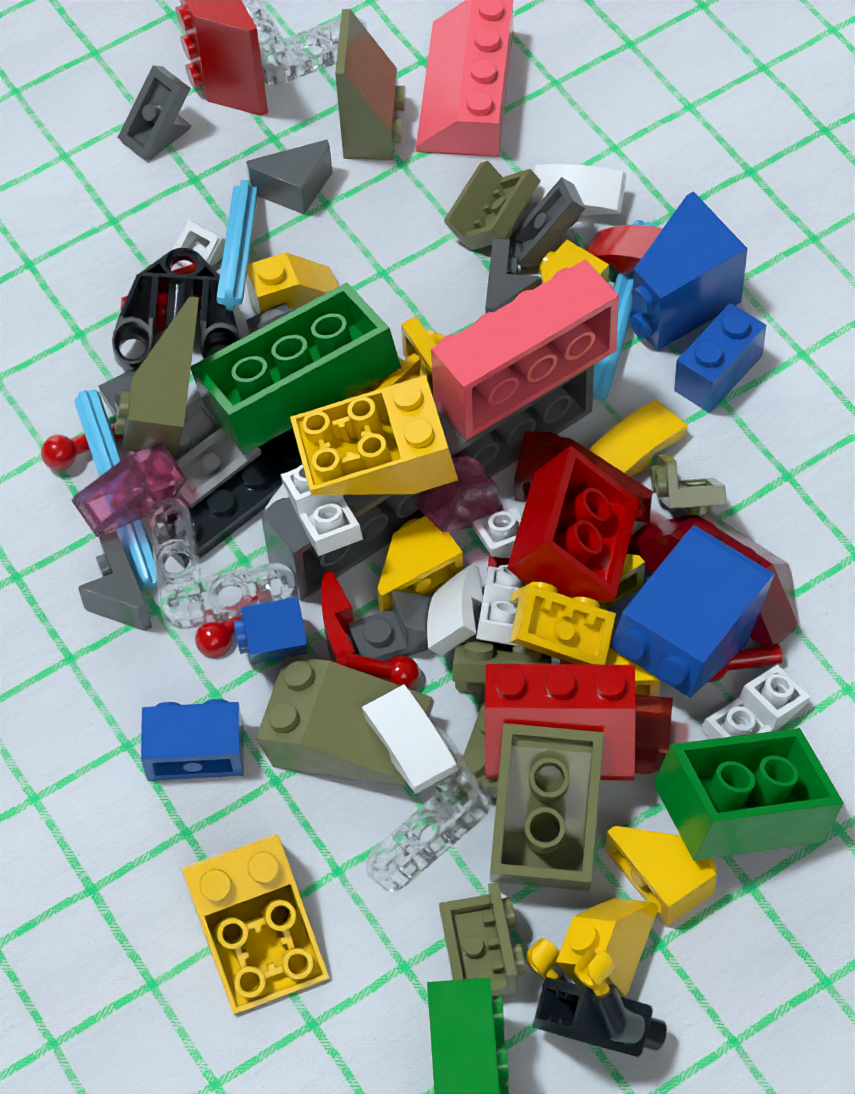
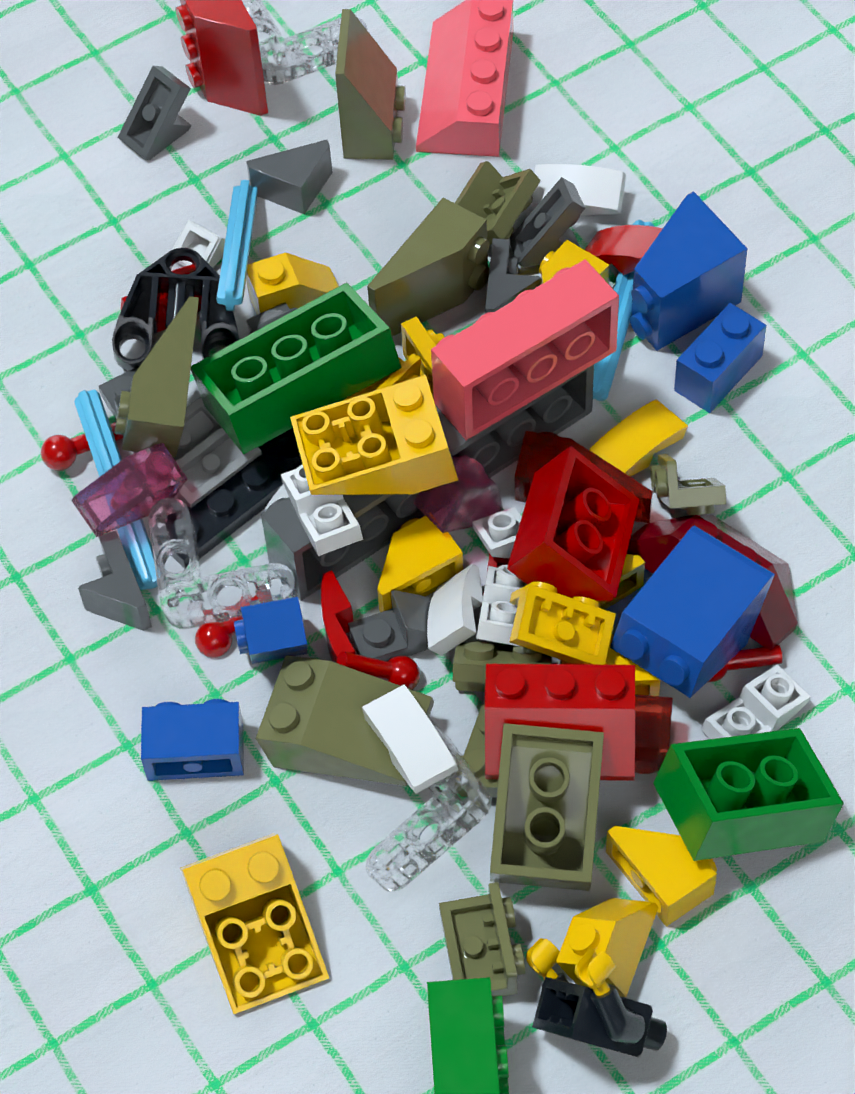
none -> olive slope [367,197,490,337]

